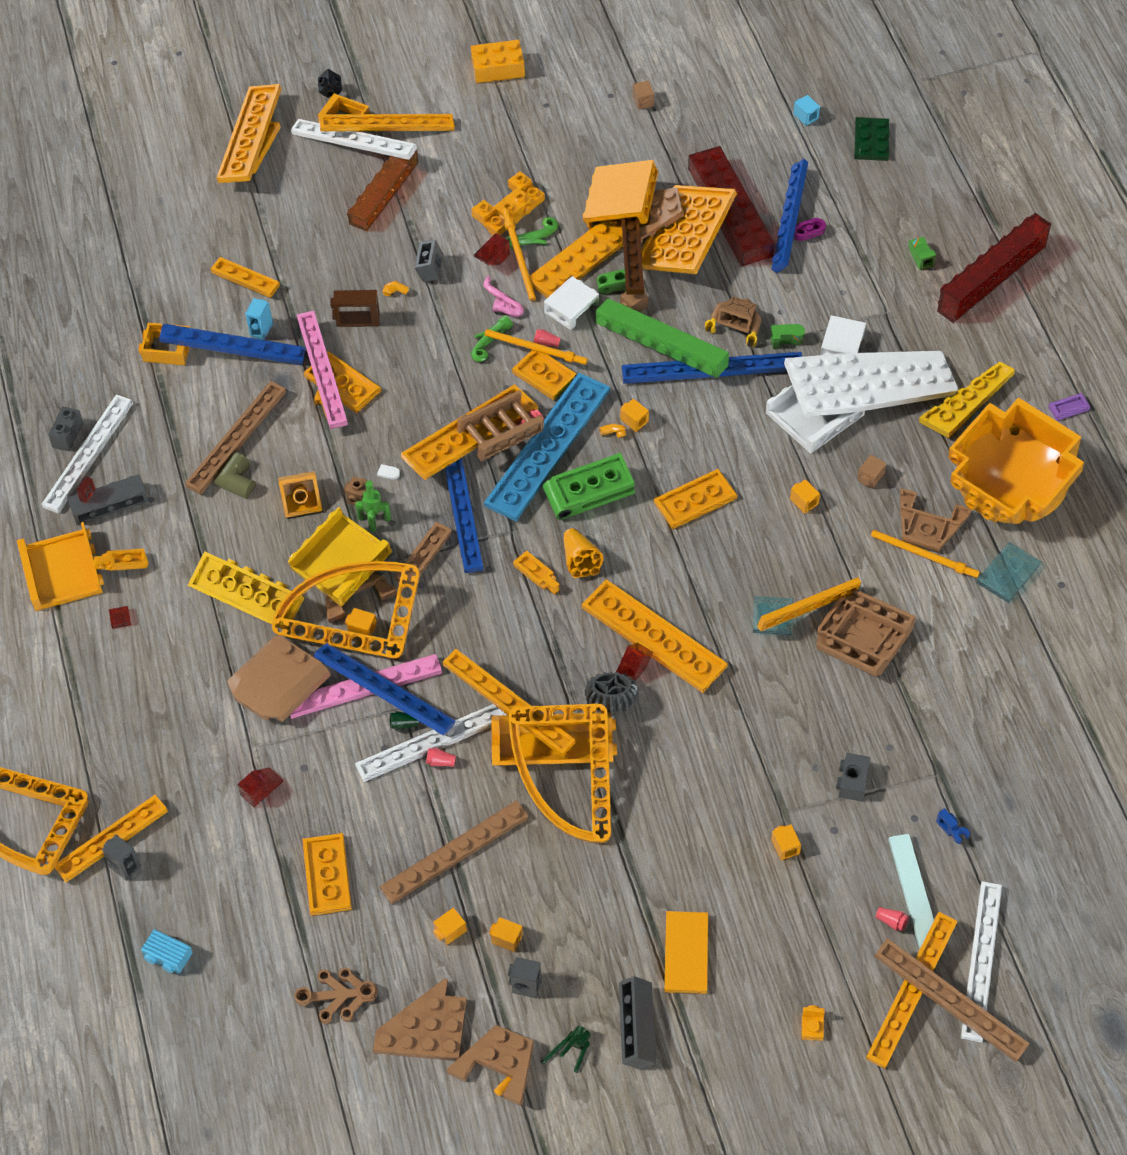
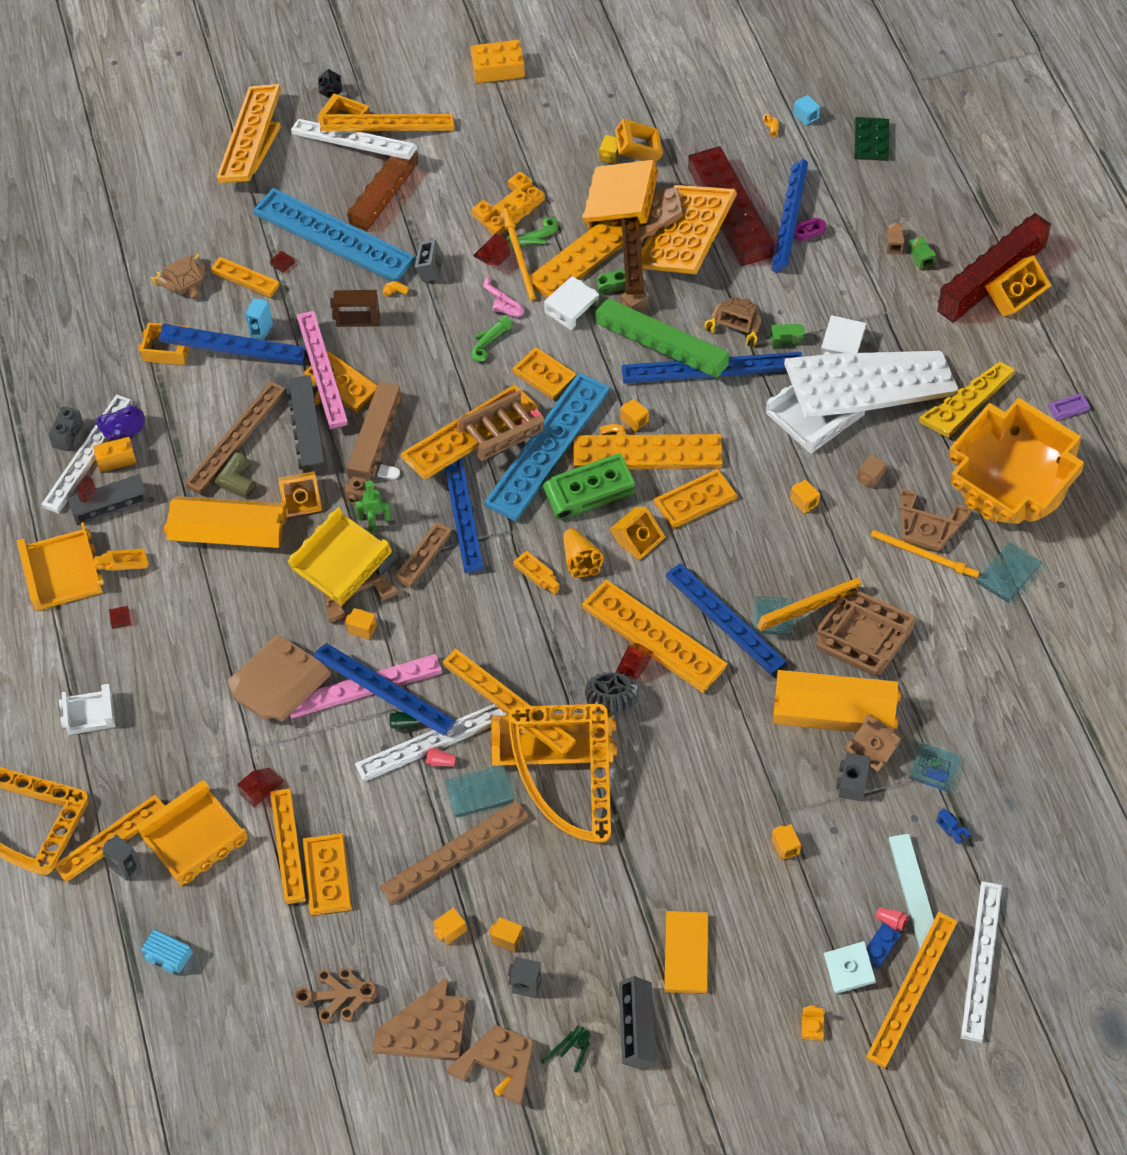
yellow plate [187,551,305,630] -> none
light orange beam [272,561,420,659] -> none
light orange bar [485,329,588,365] -> none
coral cone [533,329,561,348] -> none
medium nougat brick [633,80,654,110] -> none
medium nougat plate [874,938,1030,1062] -> none
none -> white panel [59,684,116,735]
none -> light orange brick [93,437,137,473]
none -> dark purple piece [96,405,145,441]
none -> light orange panel [136,779,248,886]
none -> medium nougat torso [150,254,205,299]
none -> light orange panel [164,496,287,548]
none -> dark azure plate [253,188,415,282]
none -> clear red tile [270,251,295,273]
none -> light orange plate [270,788,306,905]
none -> dark grey brick [286,375,326,475]
none -> medium nougat brick [347,381,403,481]
none -> clear light blue tile [445,765,514,818]
none -> light orange plate [574,434,722,469]
none -> yellow brick [599,135,619,164]
none -> light orange slope [609,507,666,560]
none -> light orange window [615,118,663,163]
none -> blue plate [666,563,787,676]
none -> light orange arm [763,114,779,137]
none -> light orange panel [773,670,901,732]
none -> light aqua plate [824,941,876,994]
none -> medium nougat panel [845,714,904,771]
none -> blue plate [866,923,901,969]
none -> medium nougat leg [886,223,904,254]
none -> clear light blue tile [909,743,960,792]
none -> light orange brick [985,255,1052,317]

